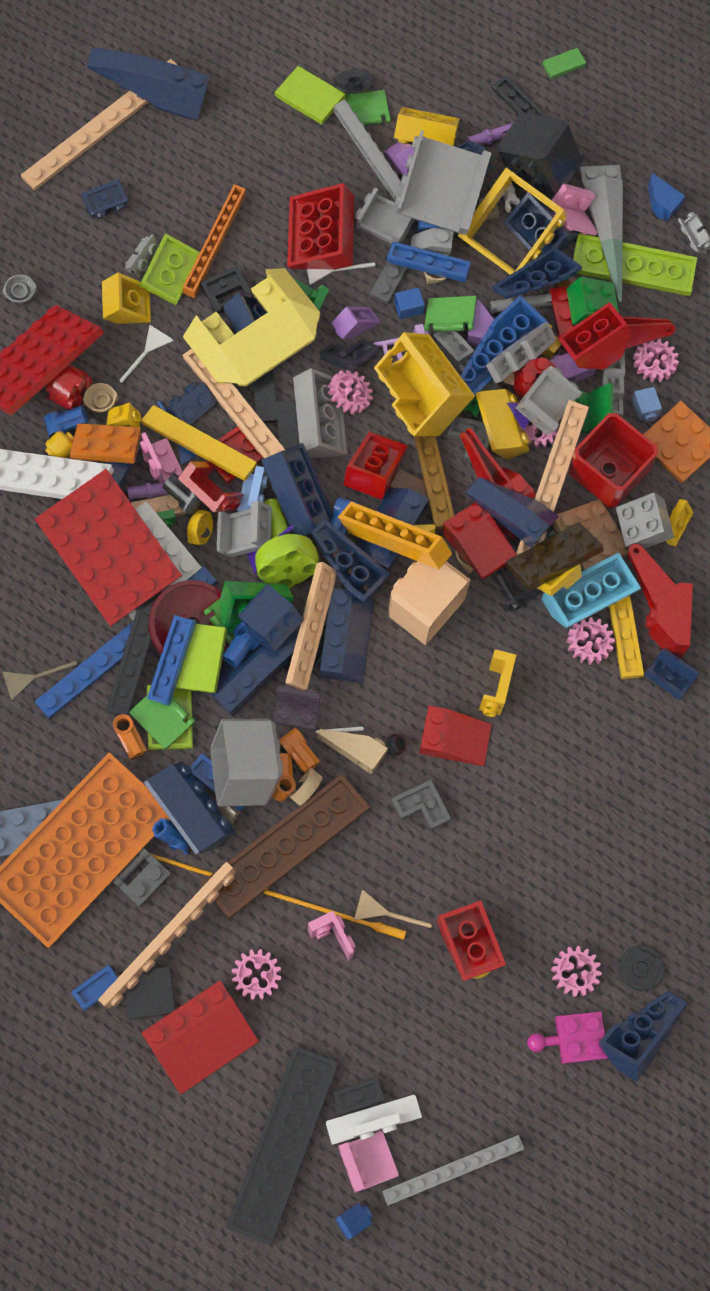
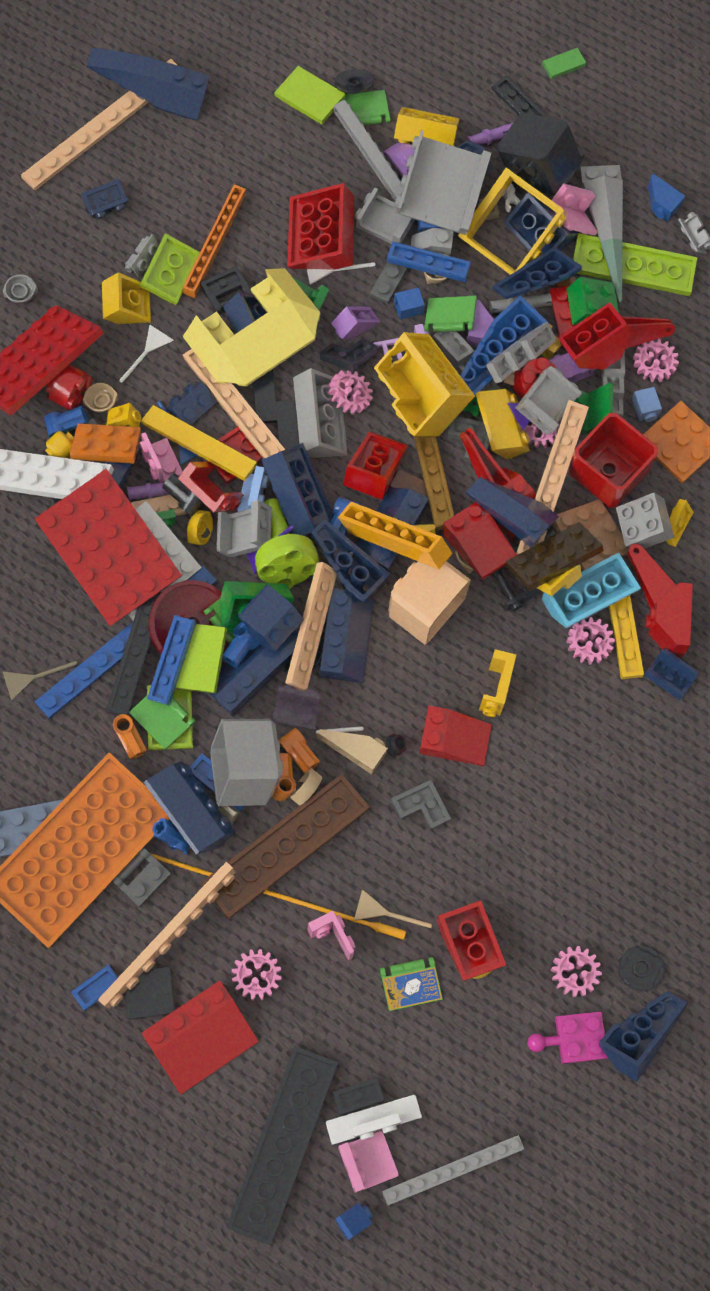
none -> piece [379,957,443,1011]

